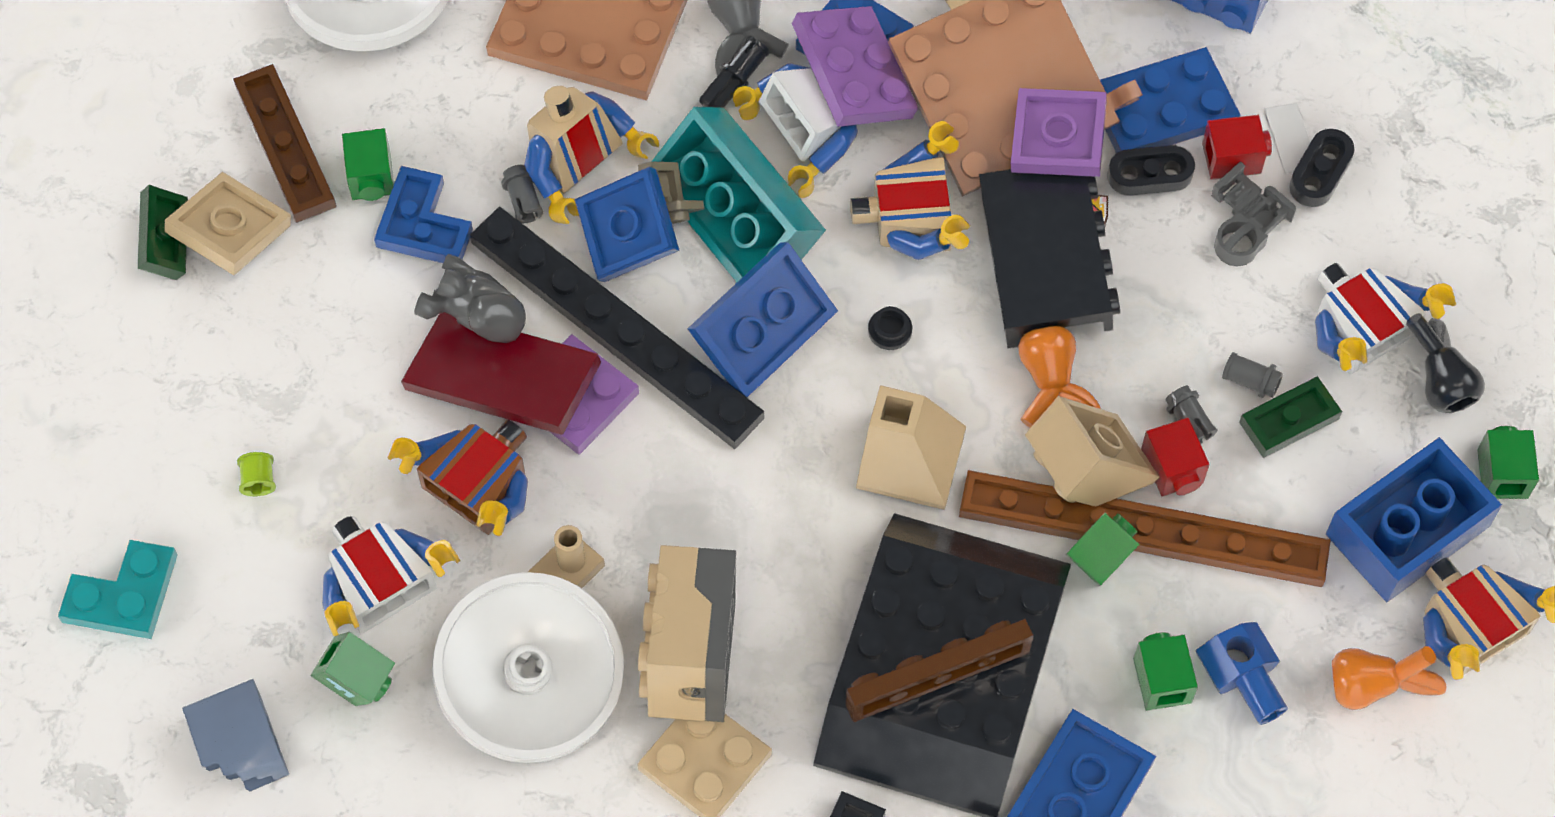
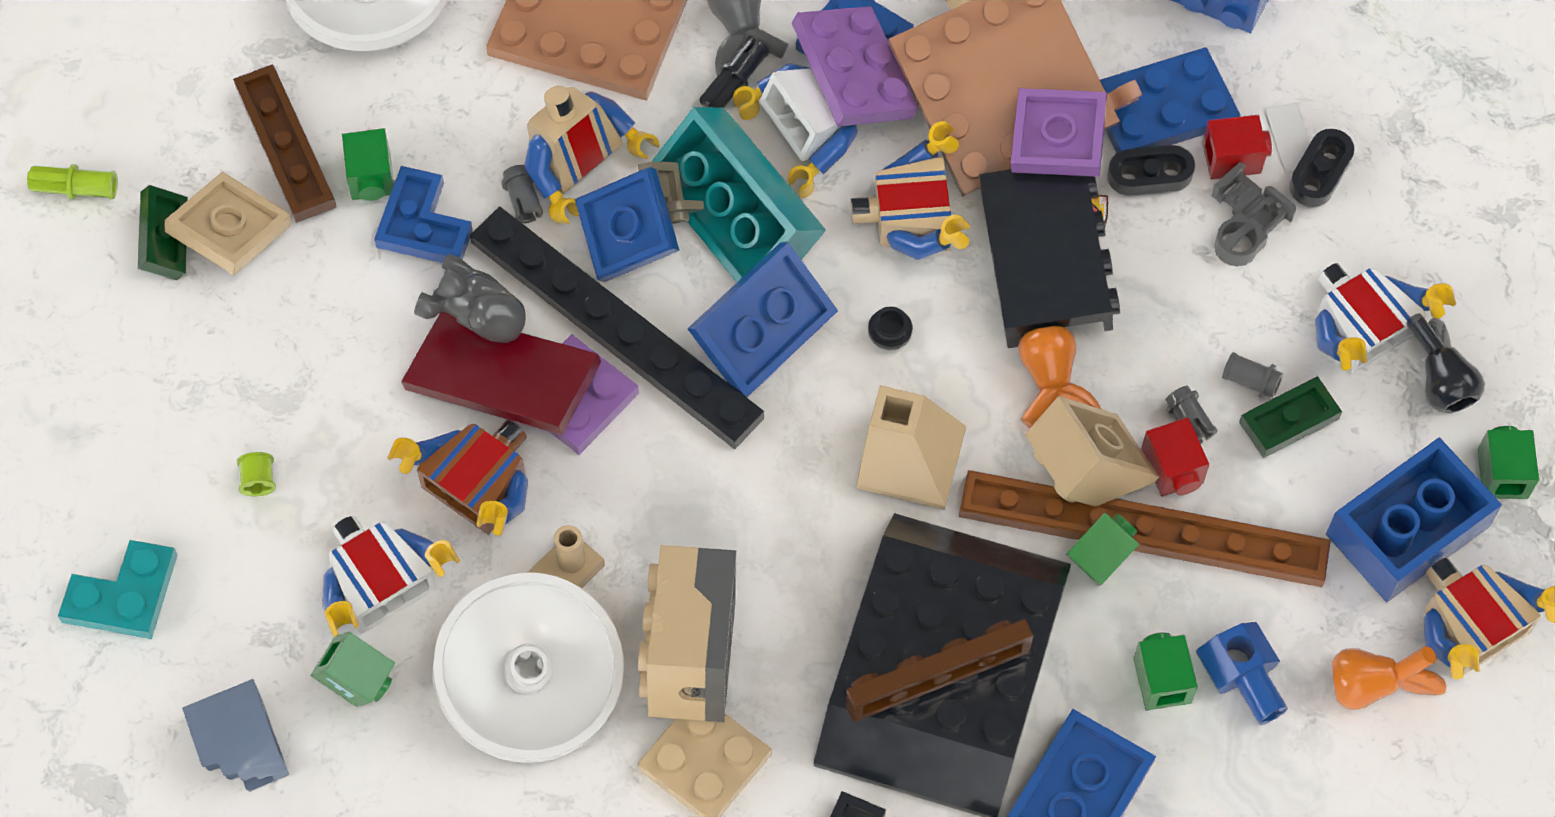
none -> lime axle [27,164,118,199]

